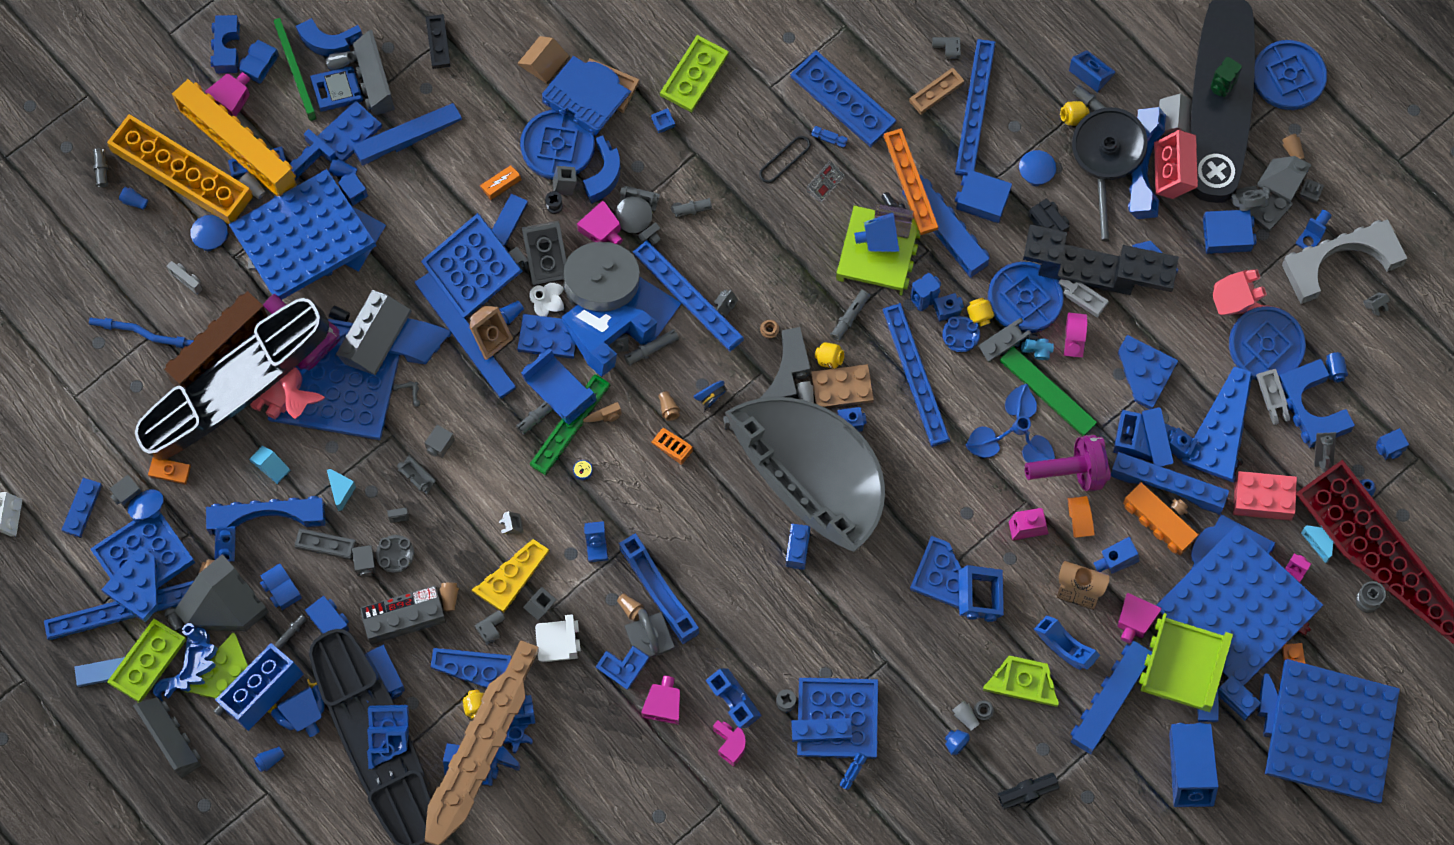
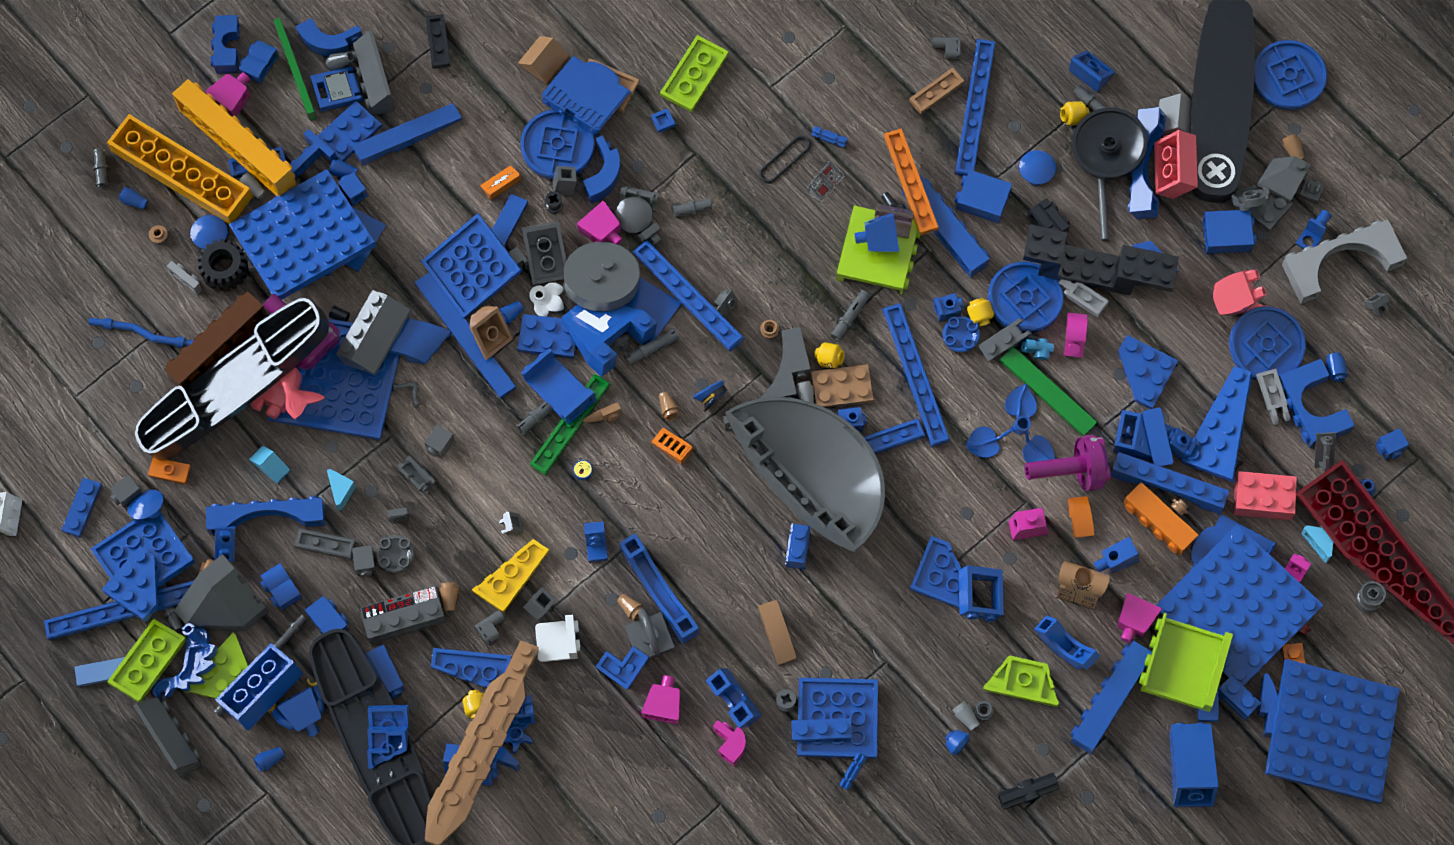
blue plate [790,50,896,148] -> none
blue brick [911,273,941,312] -> none
dark green brick [1211,57,1242,97] -> none
none -> medium nougat plate [149,225,168,244]
none -> black tyre [198,239,248,291]
none -> medium nougat slope [758,600,797,666]
none -> blue tile [864,418,925,454]

